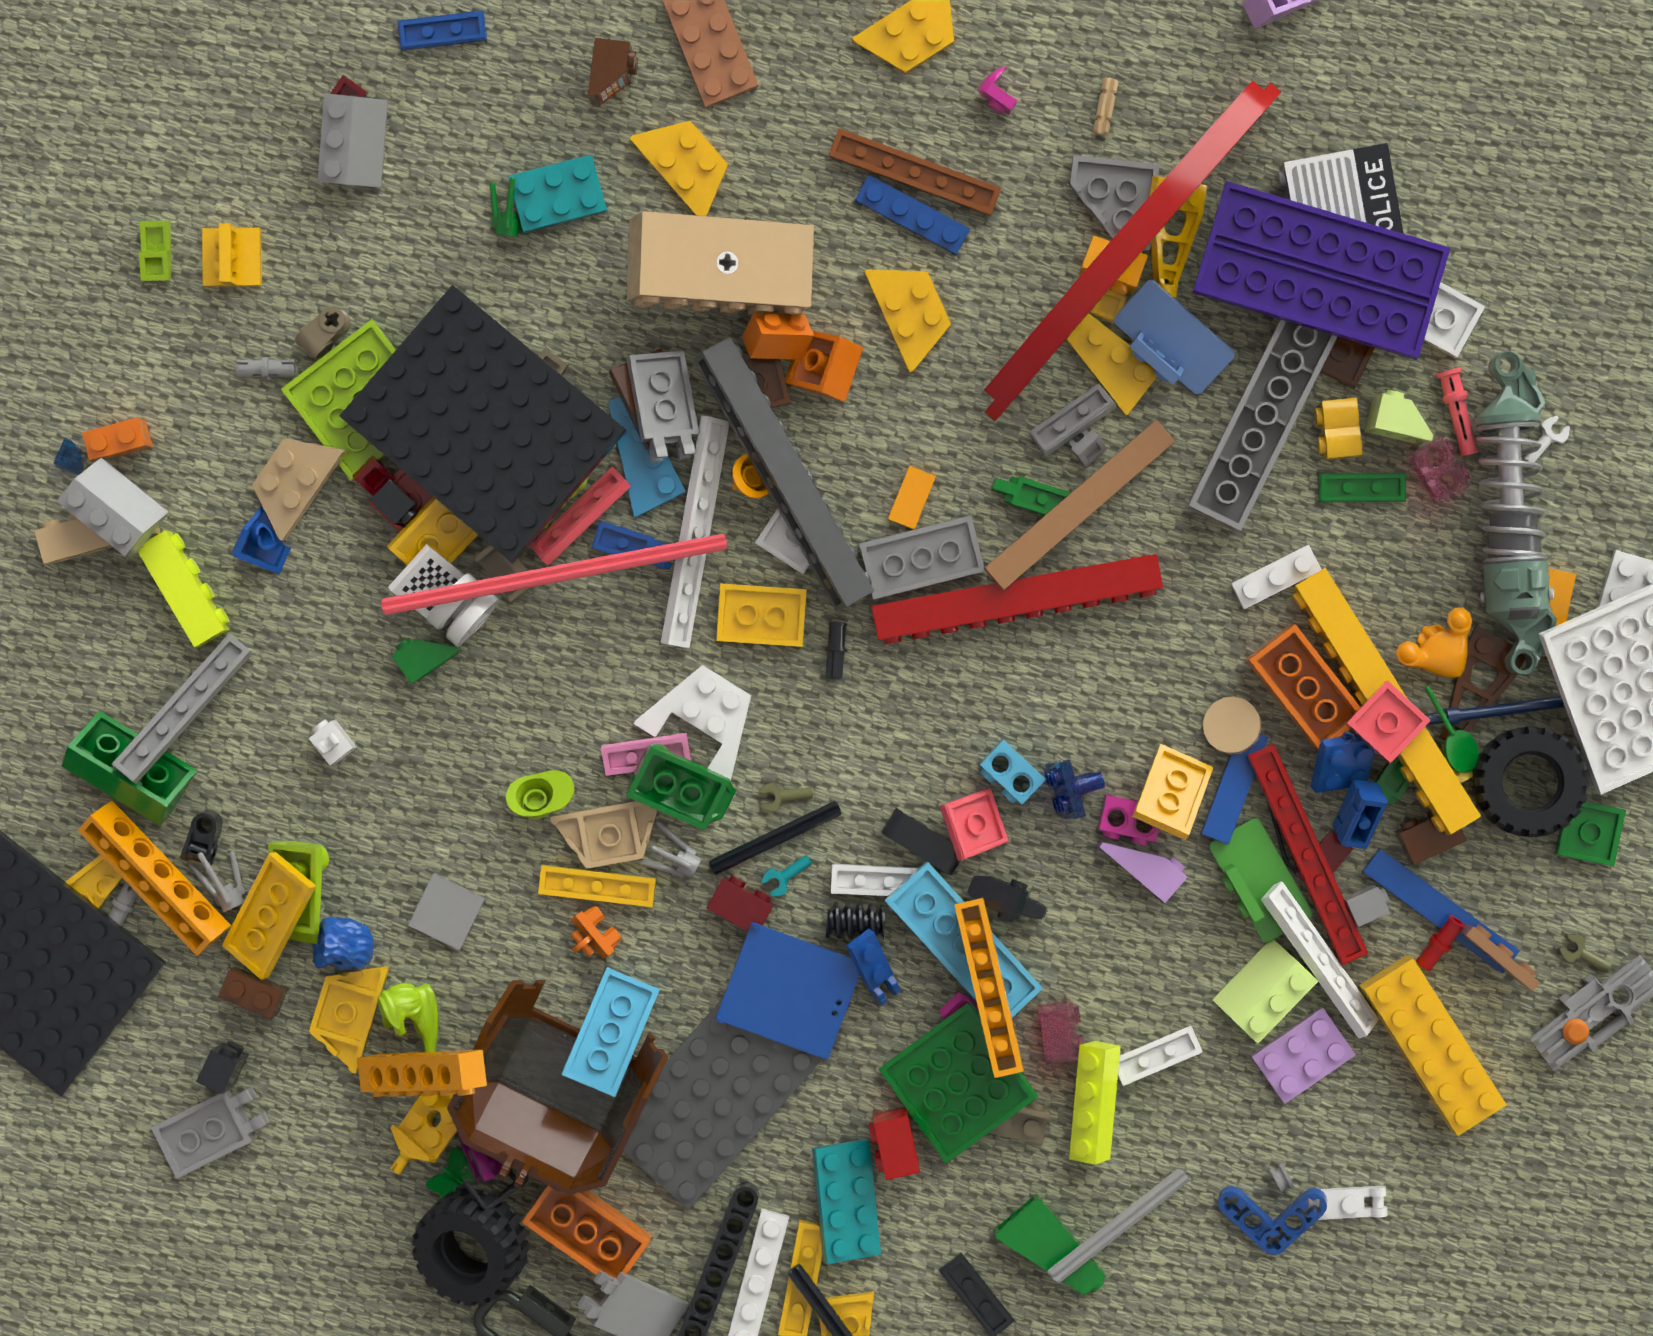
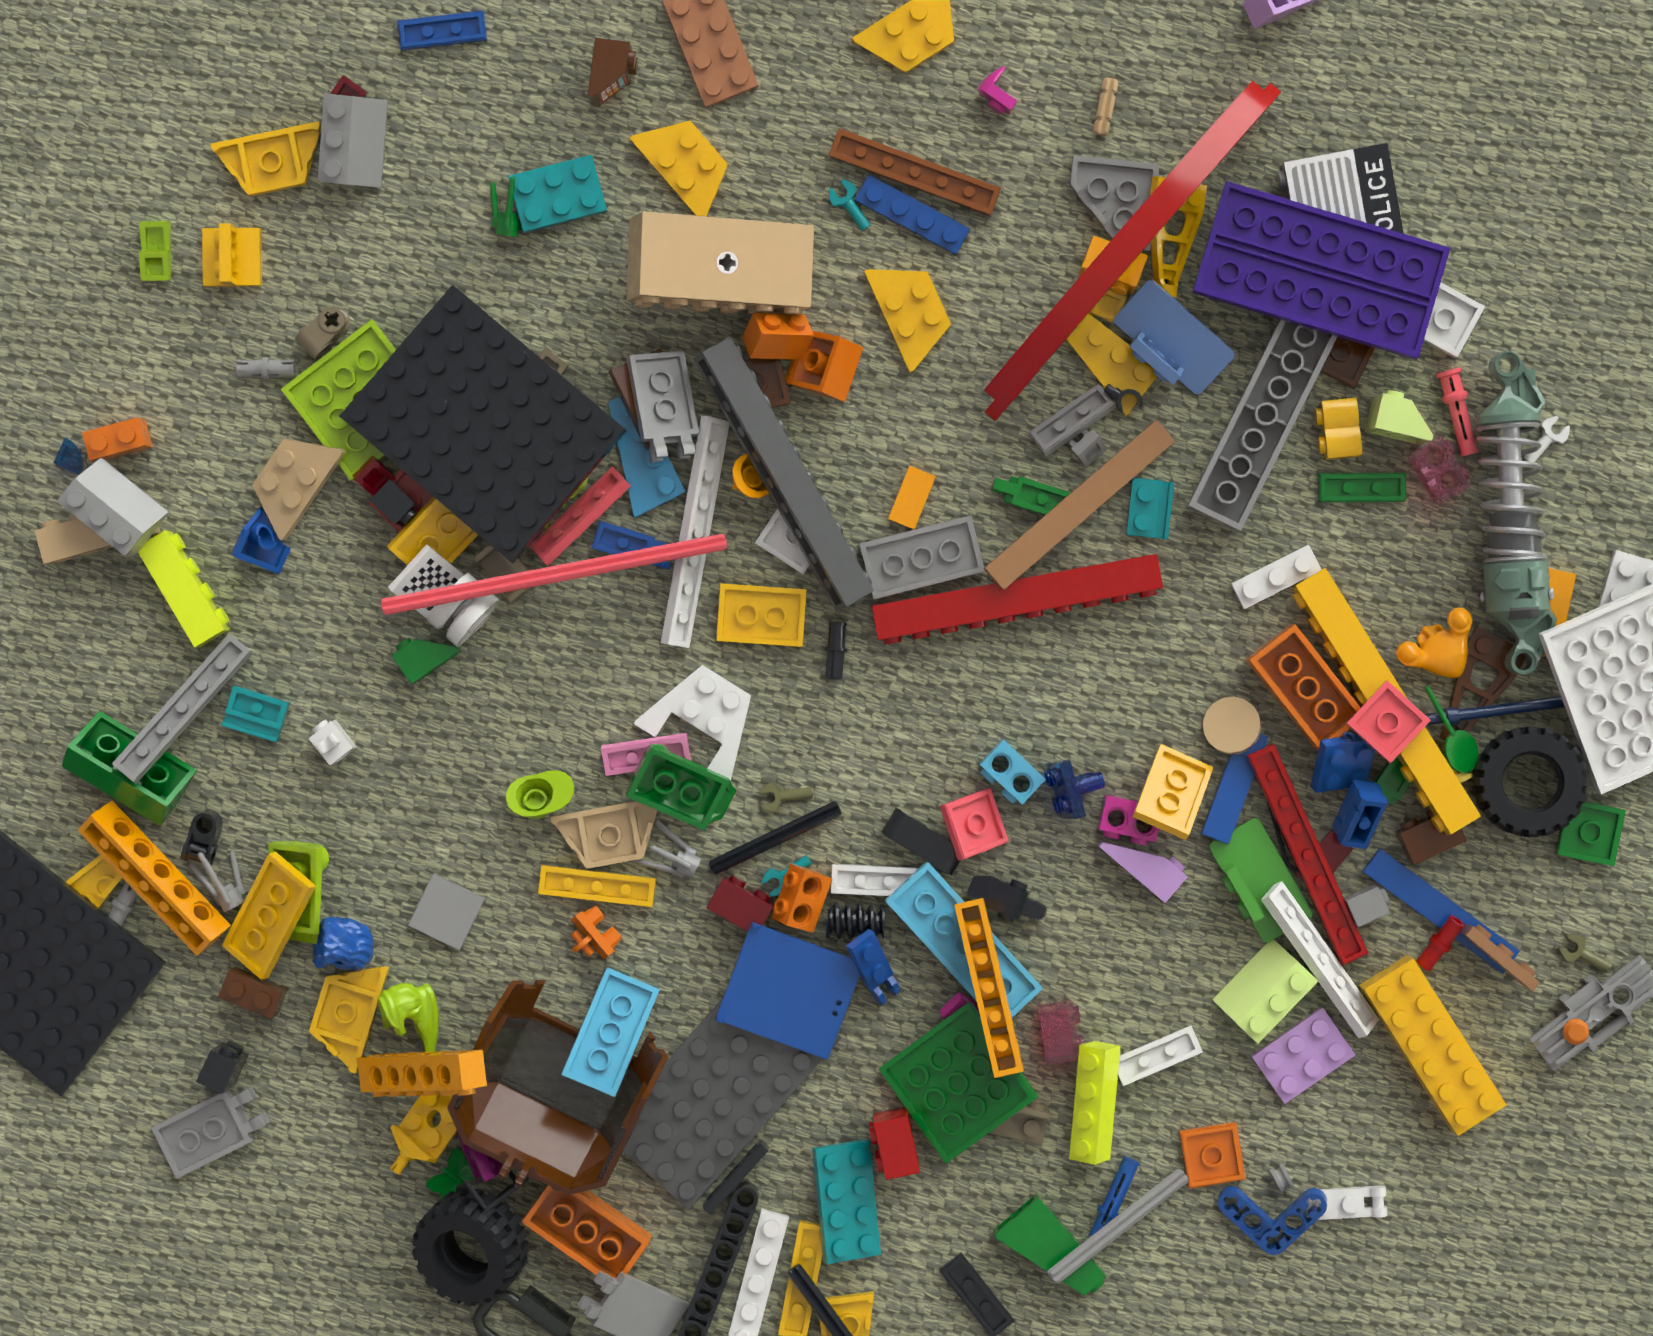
none -> yellow wing [210,121,321,197]
none -> teal plate [221,685,290,742]
none -> black tile [703,1140,769,1215]
none -> orange brick [771,863,833,933]
none -> teal bar [829,179,871,232]
none -> blue pin [1088,1155,1140,1236]
none -> black piece [1104,384,1143,413]
none -> teal plate [1126,478,1174,540]
none -> orange tile [1179,1122,1246,1189]

